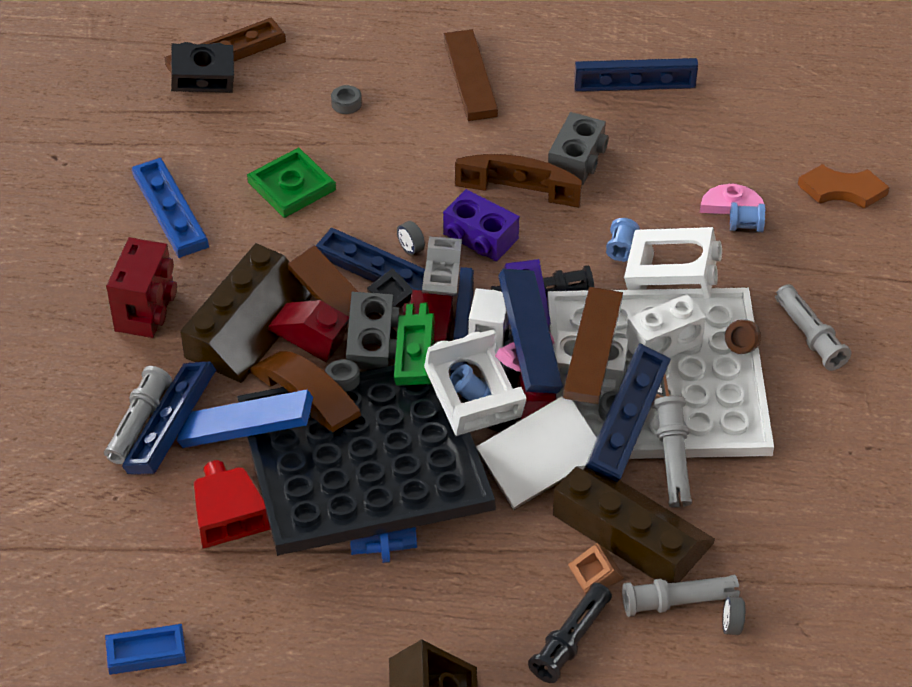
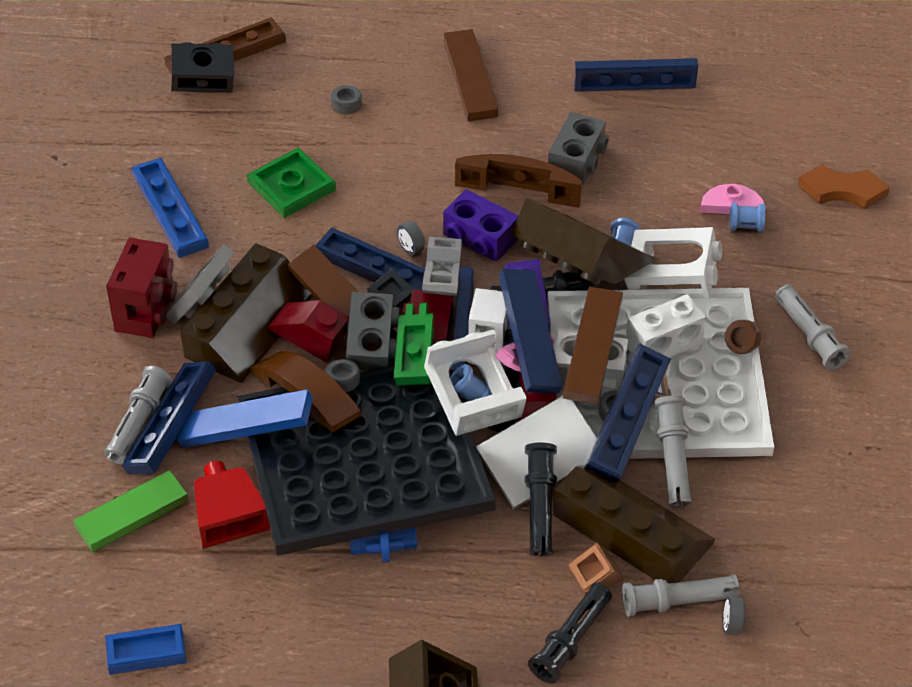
none -> bright green tile [73,470,189,552]
none -> light grey plate [166,244,235,324]
none -> dark brown slope [510,198,653,285]
none -> black pin [524,442,557,557]

